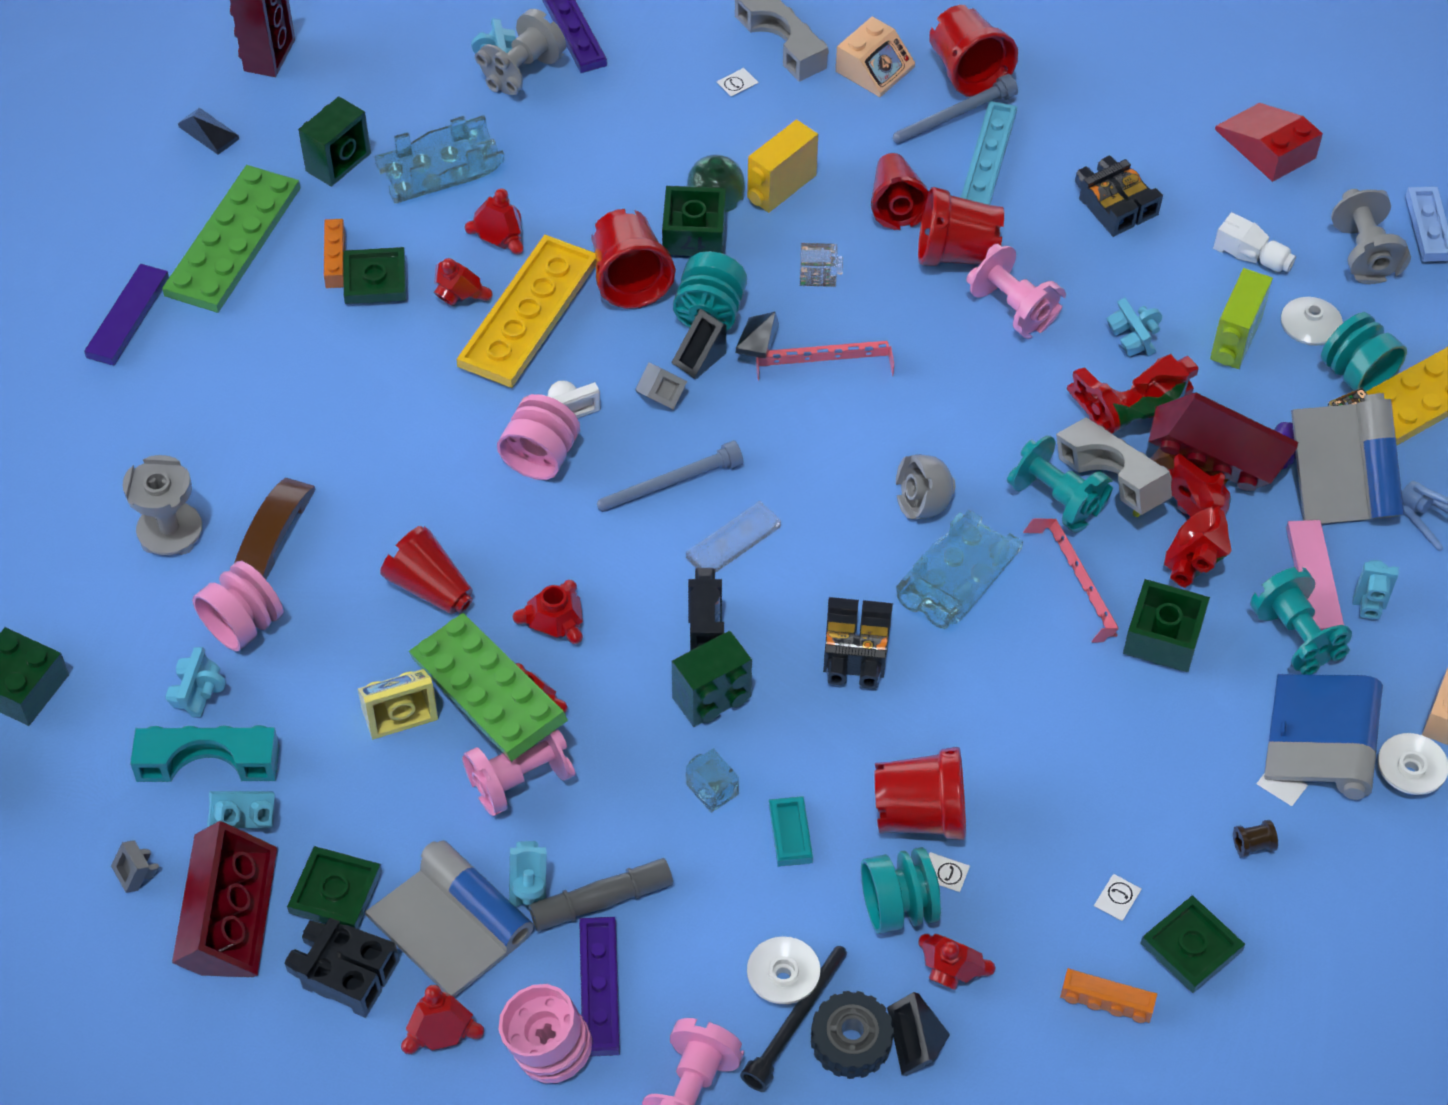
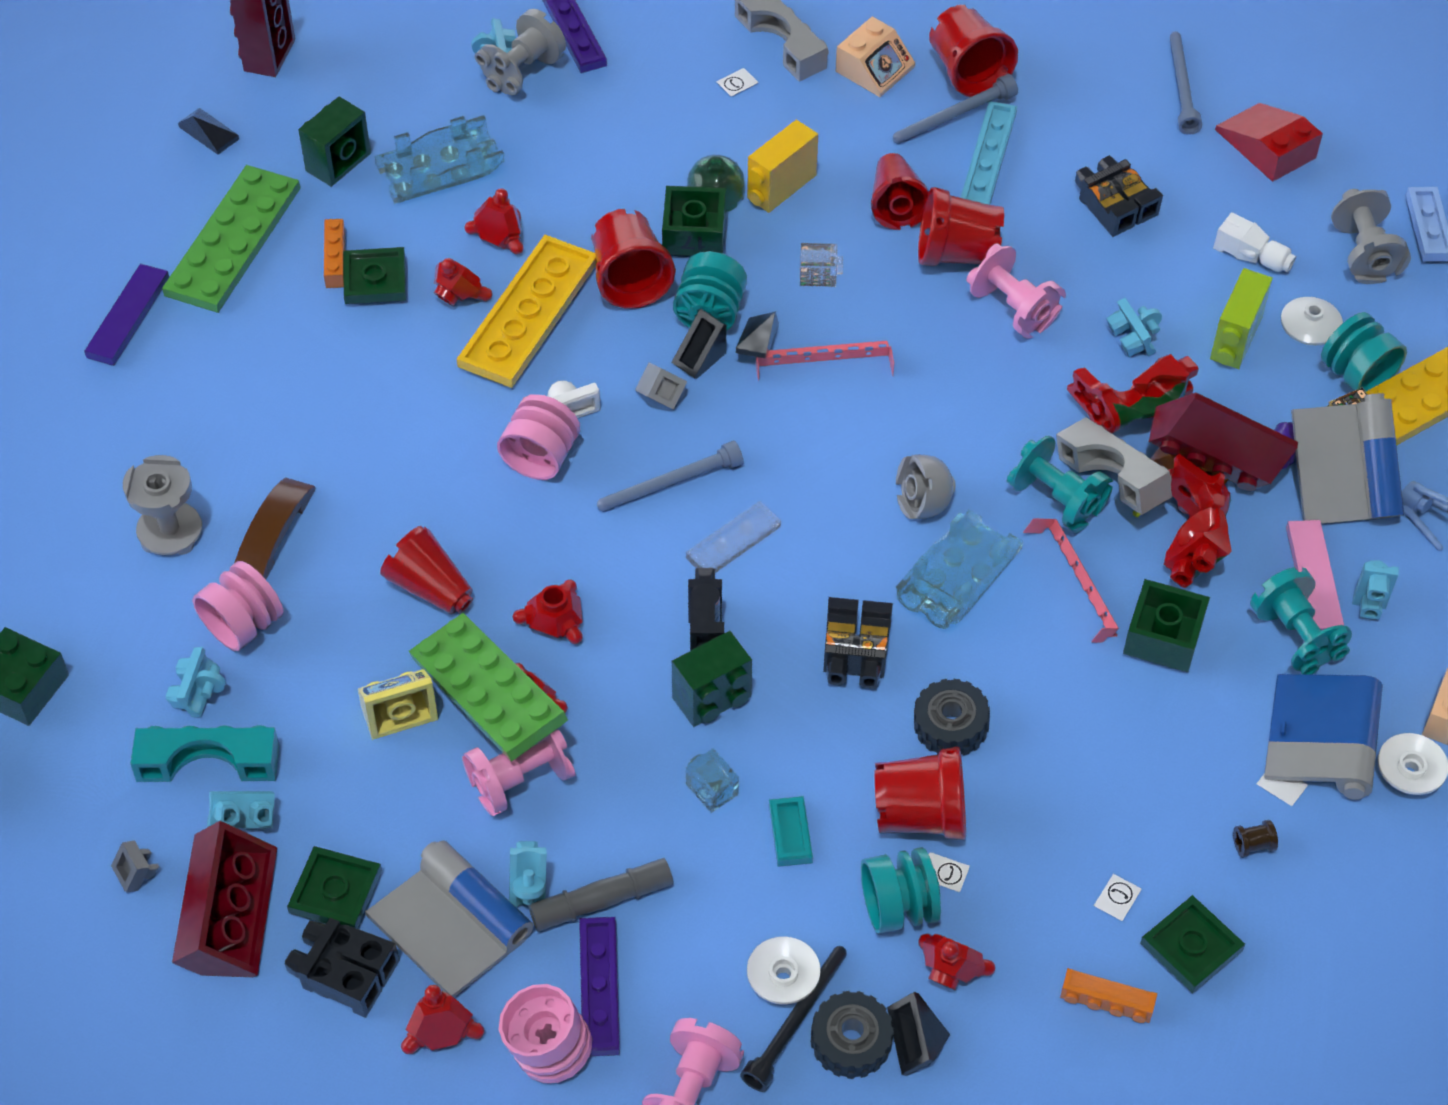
none -> black wheel [914,679,990,756]
none -> sand blue piece [1170,32,1202,134]

